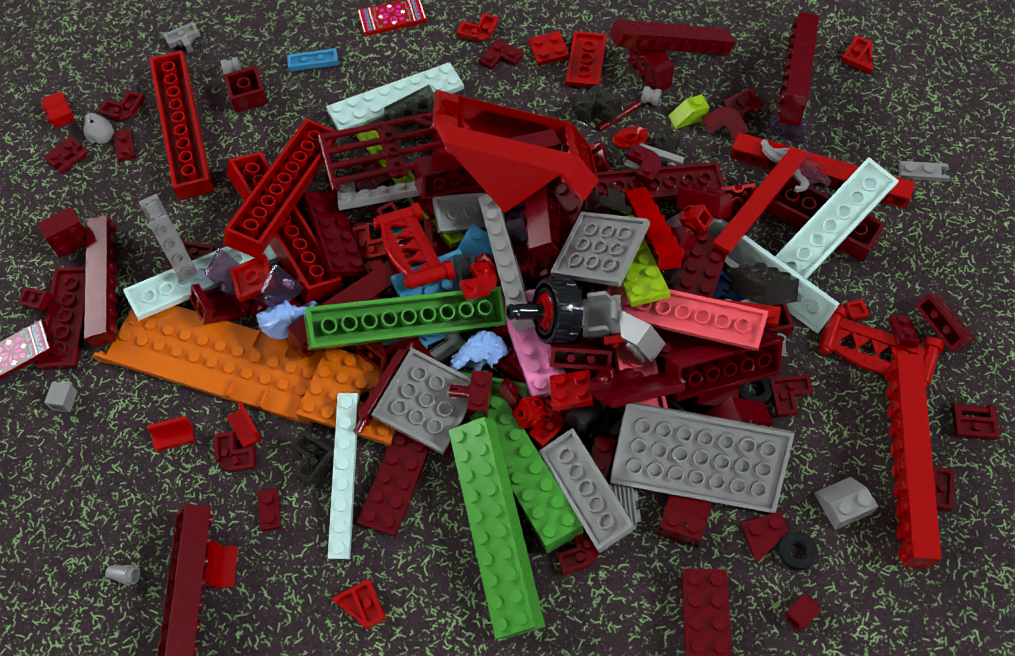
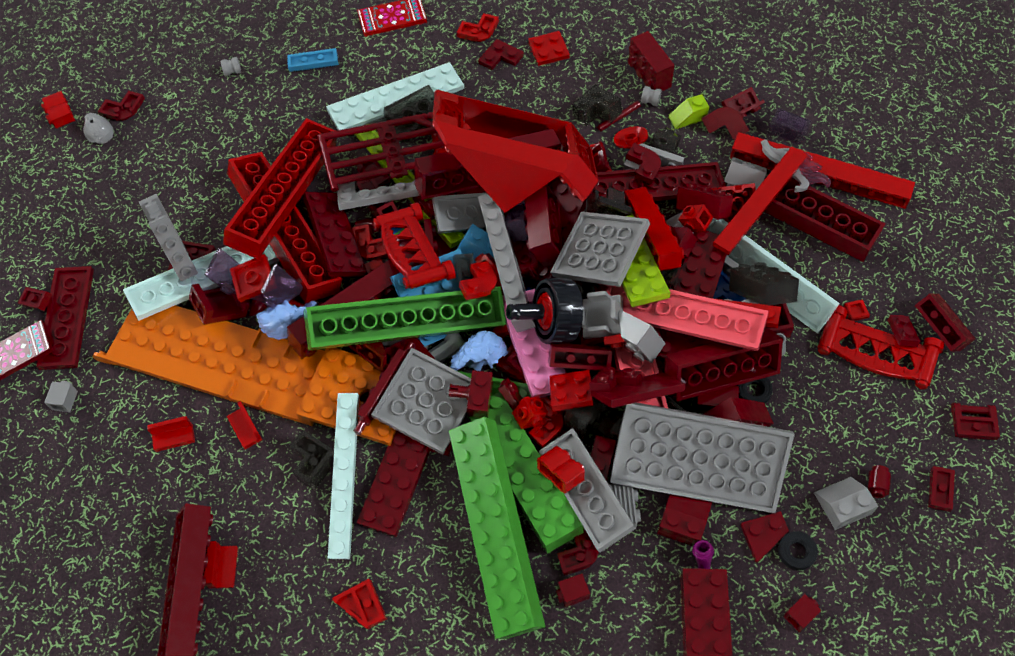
dark red brick [37,207,86,258] -> none
dark red plate [43,136,89,174] -> none
brick [84,215,117,348] -> none
light grey cone [106,564,140,586] -> none
dark red plate [113,129,136,162] -> none
red brick [149,50,214,200] -> none
light grey hinge [163,22,200,53] -> none
dark red plate [213,431,257,472] -> none
dark red brick [224,66,268,112] -> none
dark red plate [257,487,282,532] -> none
red plate [566,31,607,89] -> none
dark red brick [609,19,736,55] -> none
dark red plate [769,374,814,418] -> none
light aqua plate [775,157,899,279] -> none
dark red brick [776,12,820,126] -> none
red wing [841,35,874,74] -> none
red brick [884,353,941,569] -> none
light grey hinge [898,161,950,182] -> none
none -> red brick [537,446,585,493]
none -> dark red brick [555,573,590,608]
none -> magenta cone [692,540,714,569]
none -> light grey slope [724,157,767,189]
none -> dark red brick [868,465,891,498]

